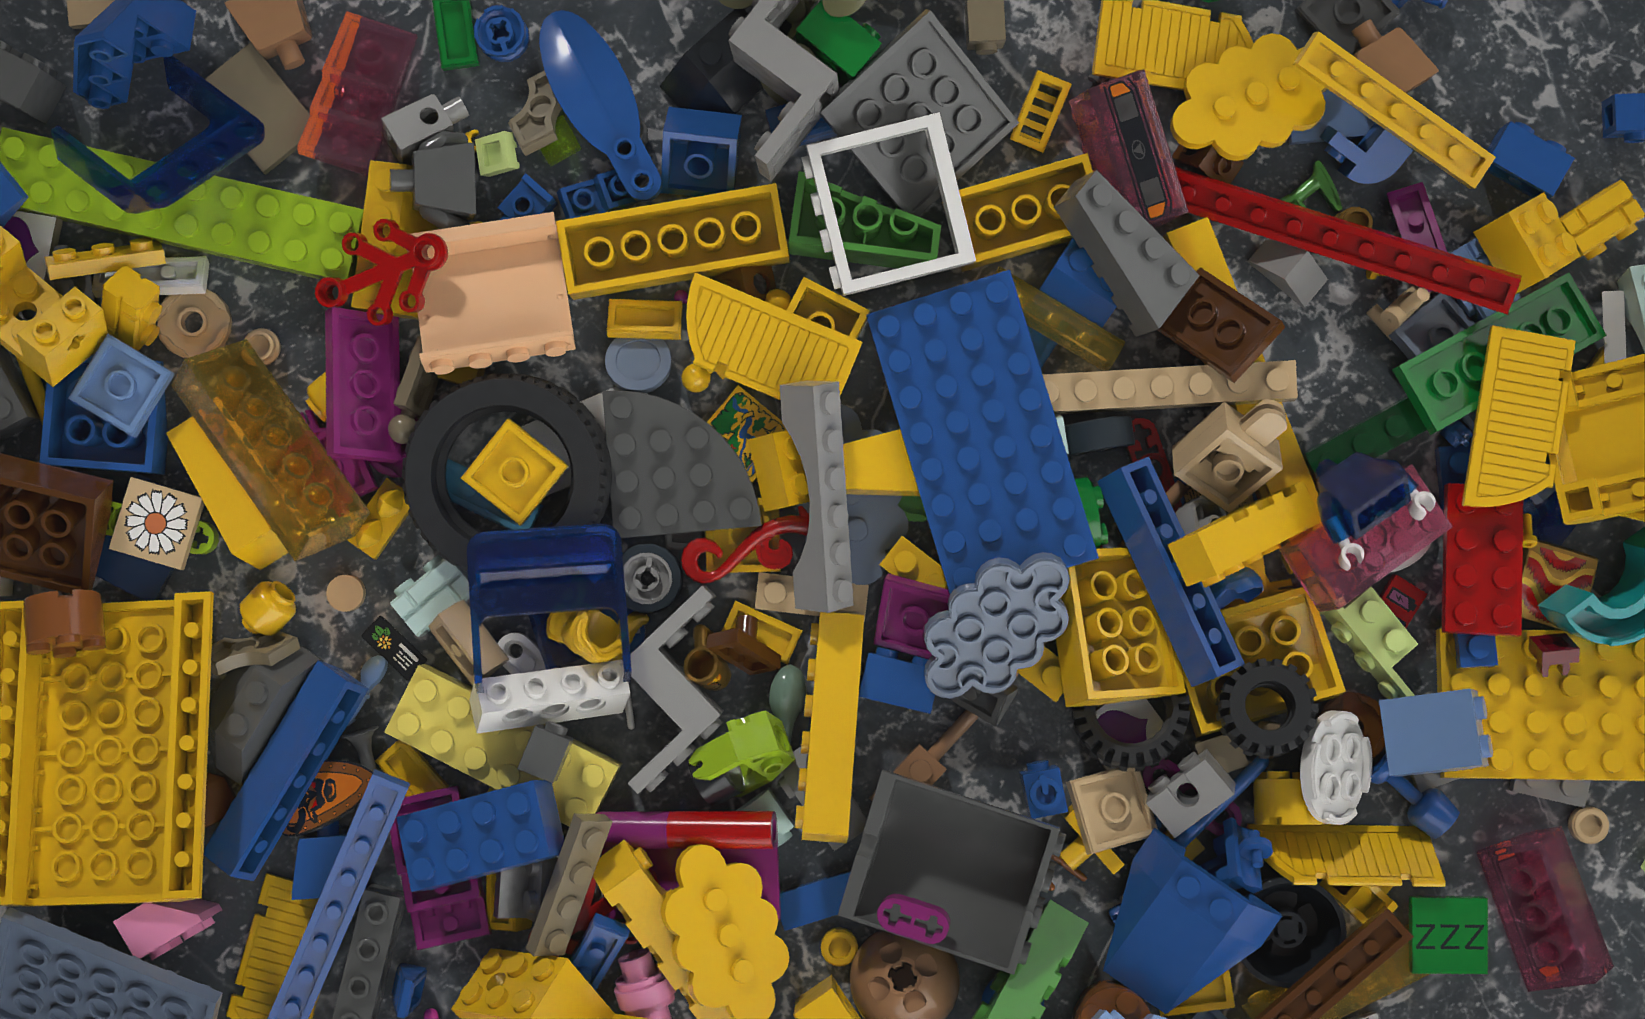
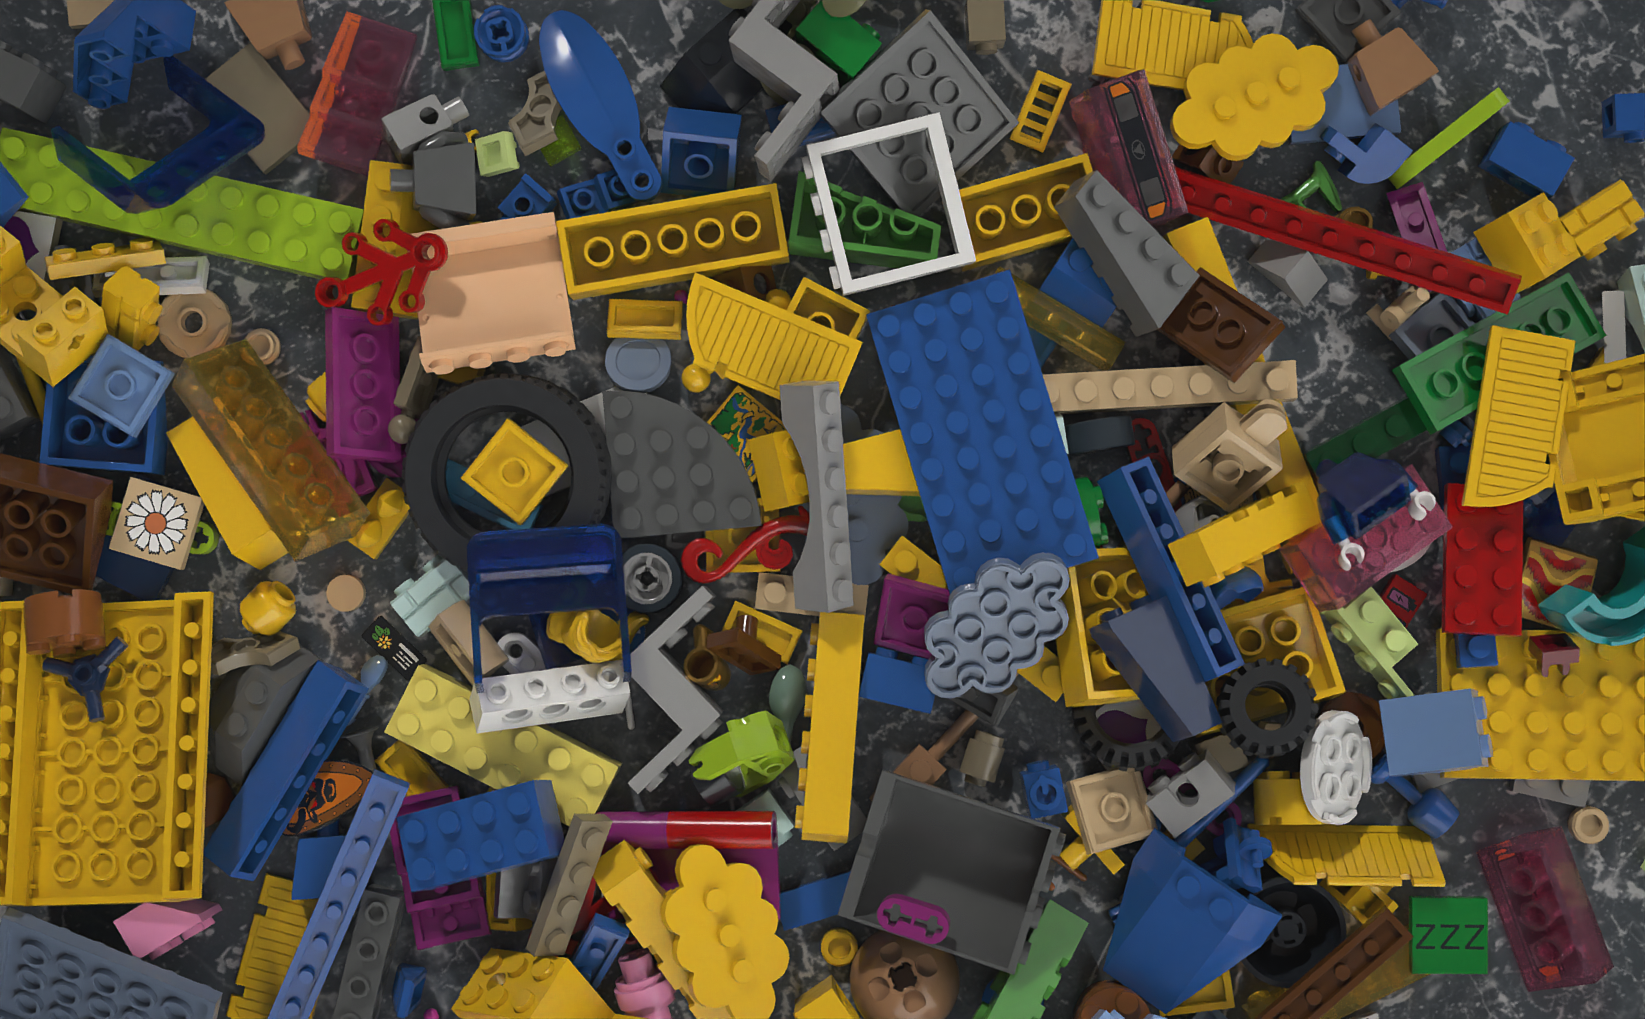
dark grey brick [517,721,574,783] -> none
yellow plate [1293,31,1496,189] -> none
yellow piece [1523,513,1538,548] -> none
none -> dark blue piece [42,636,128,722]
none -> dark tan brick [959,730,1005,787]
none -> dark blue slope [1089,595,1223,742]
none -> lime beam [1388,87,1510,189]

